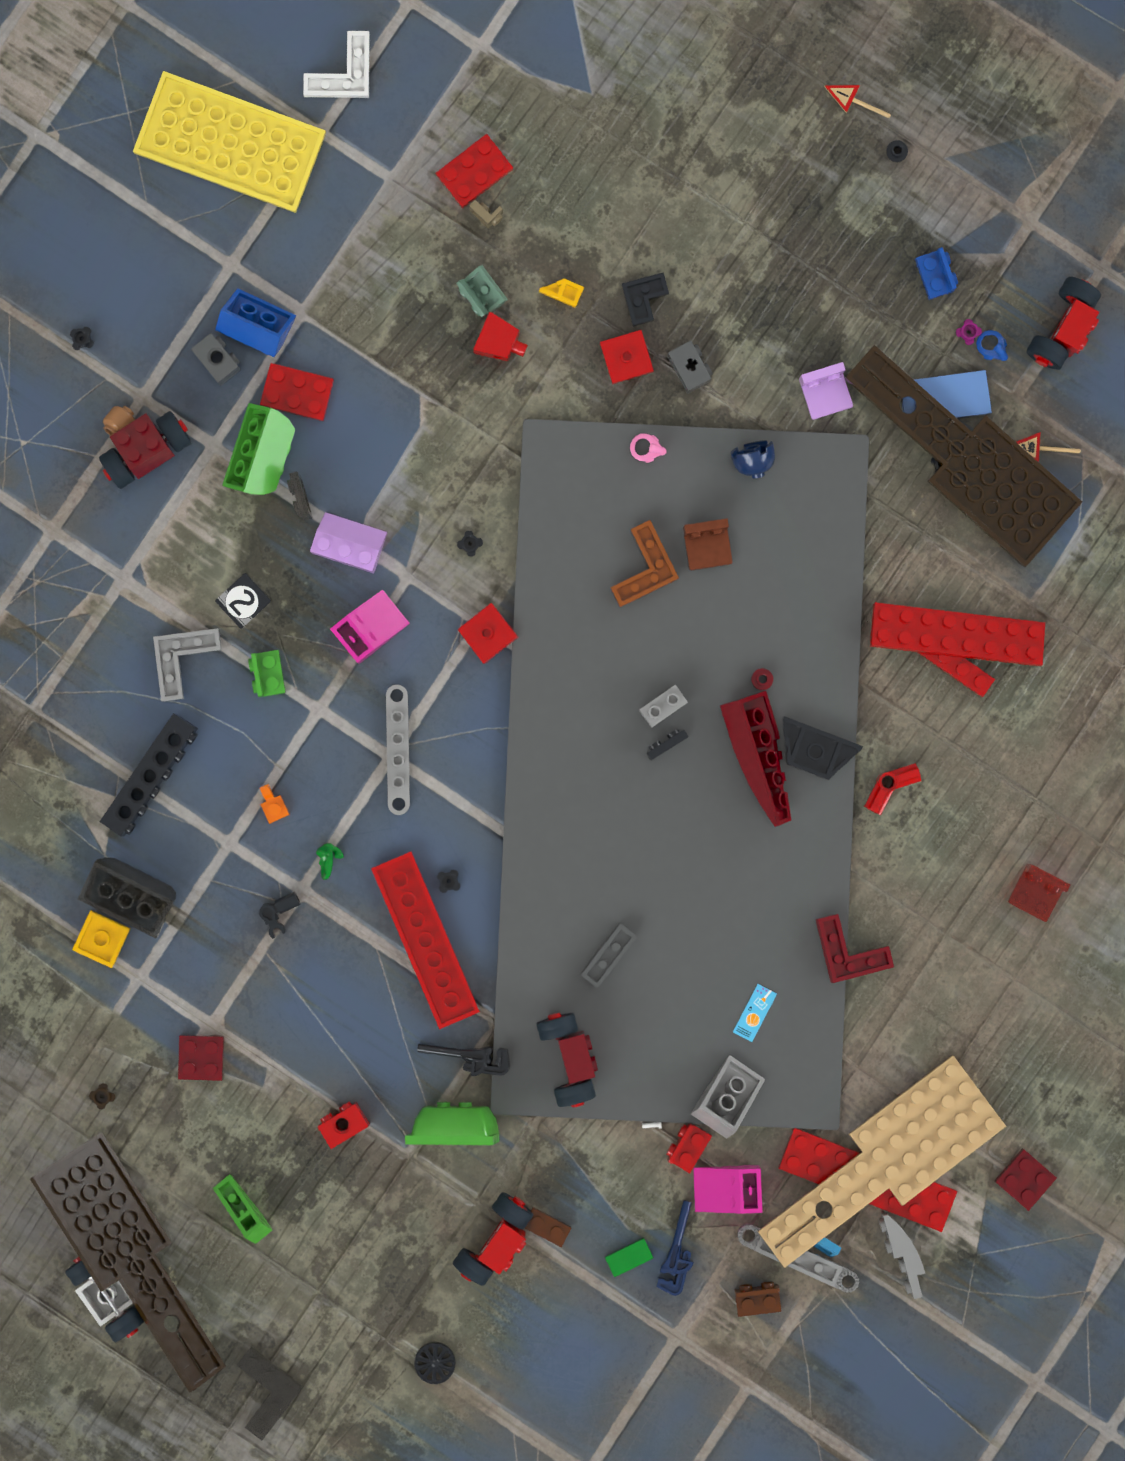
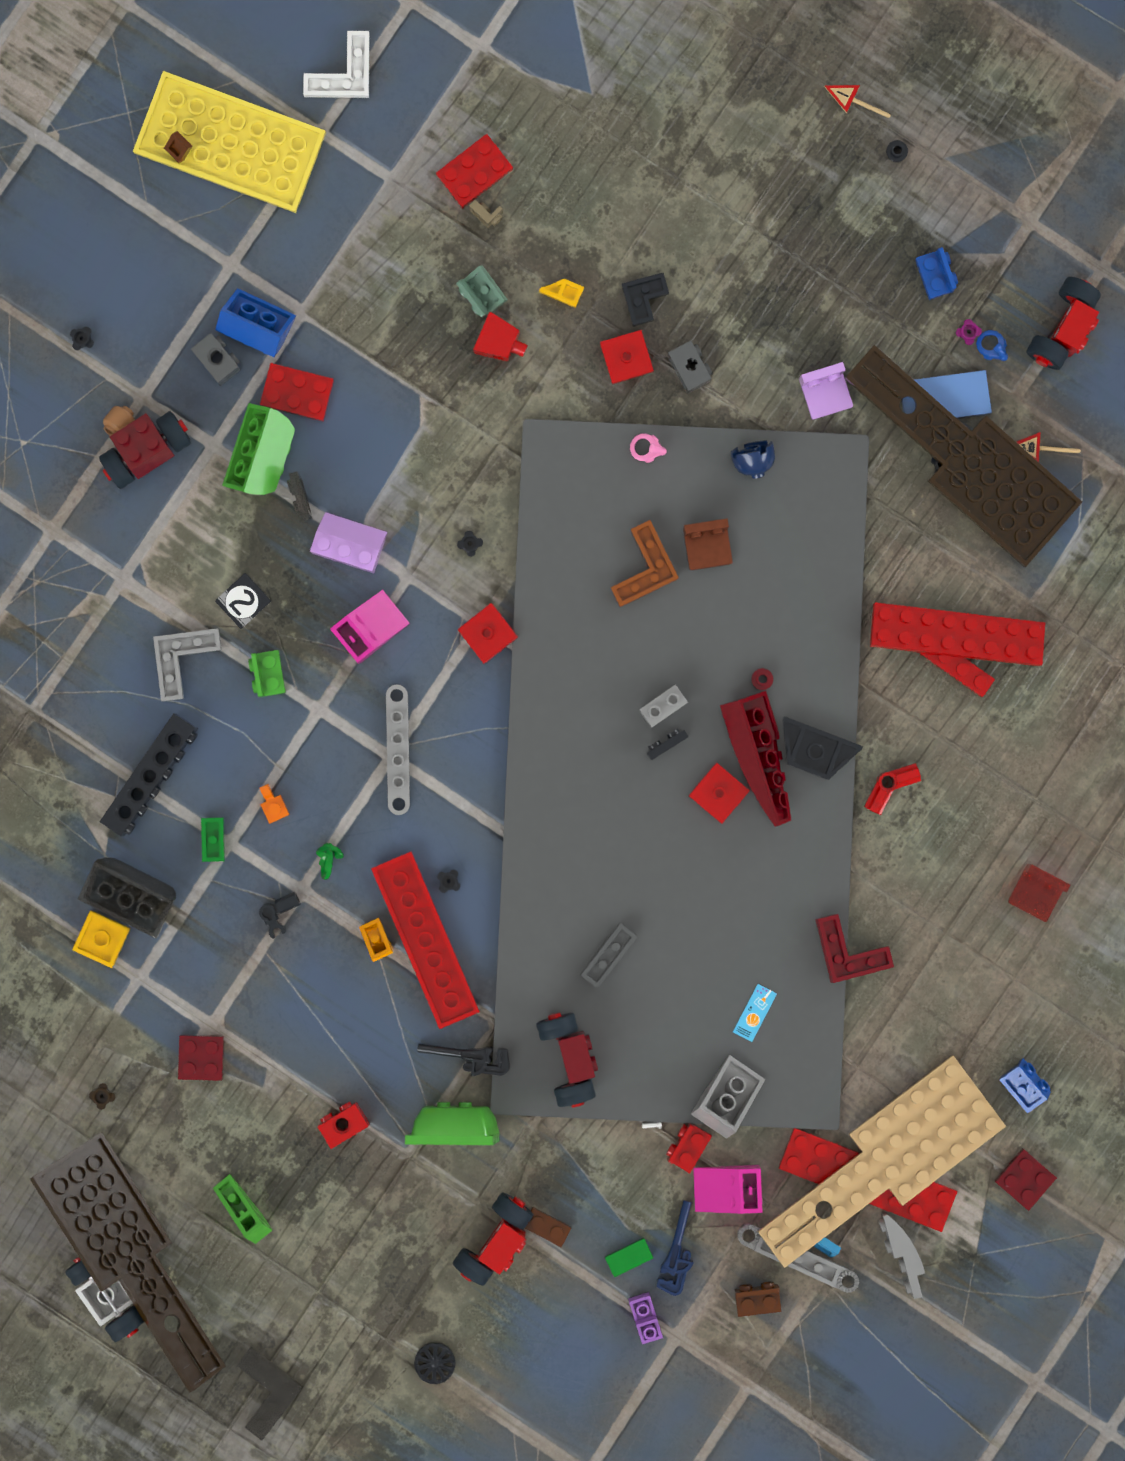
none -> reddish brown plate [164,131,193,163]
none -> green plate [201,818,225,862]
none -> light orange slope [359,918,393,962]
none -> medium lavender slope [628,1292,663,1344]
none -> red plate [688,762,750,824]
none -> bracket [999,1059,1051,1113]

